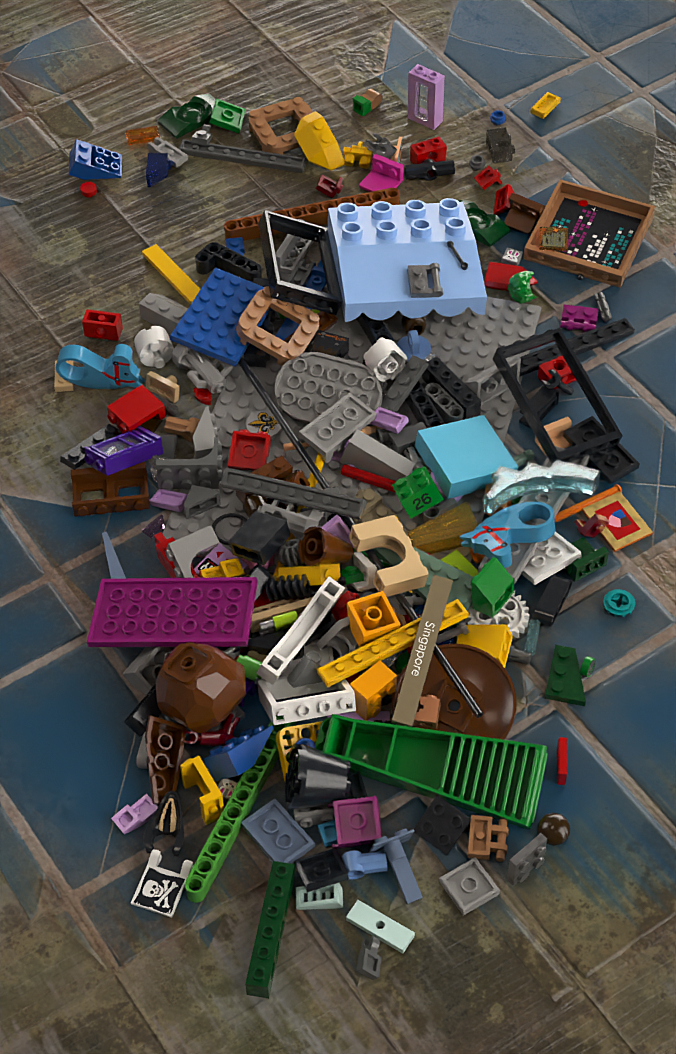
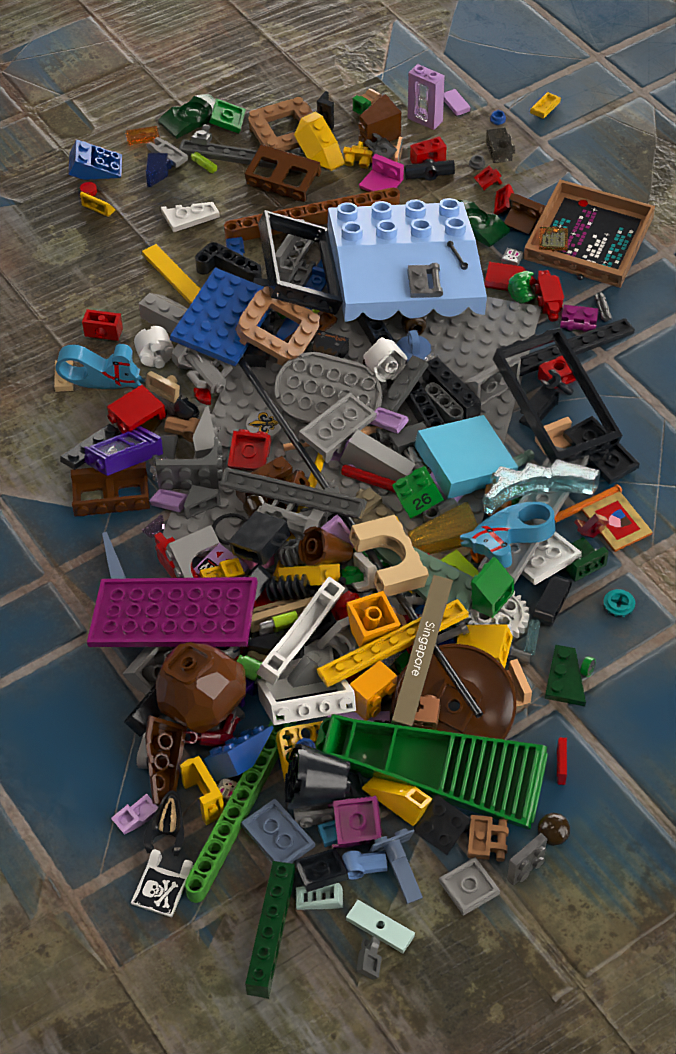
dark red bracket [316,175,343,198] -> none
none -> yellow slope [80,192,115,217]
none -> white wing [161,202,220,232]
none -> black hair [174,394,200,420]
none -> lime axle [191,152,217,174]
none -> reddish brown window [244,144,322,202]
none -> black panel [317,91,334,131]
none -> reddish brown slope [358,94,402,150]
none -> yellow slope [362,777,432,826]
none -> lavender tile [444,89,470,116]
none -> light nougat panel [506,659,532,707]
none -> red hinge [534,270,564,321]

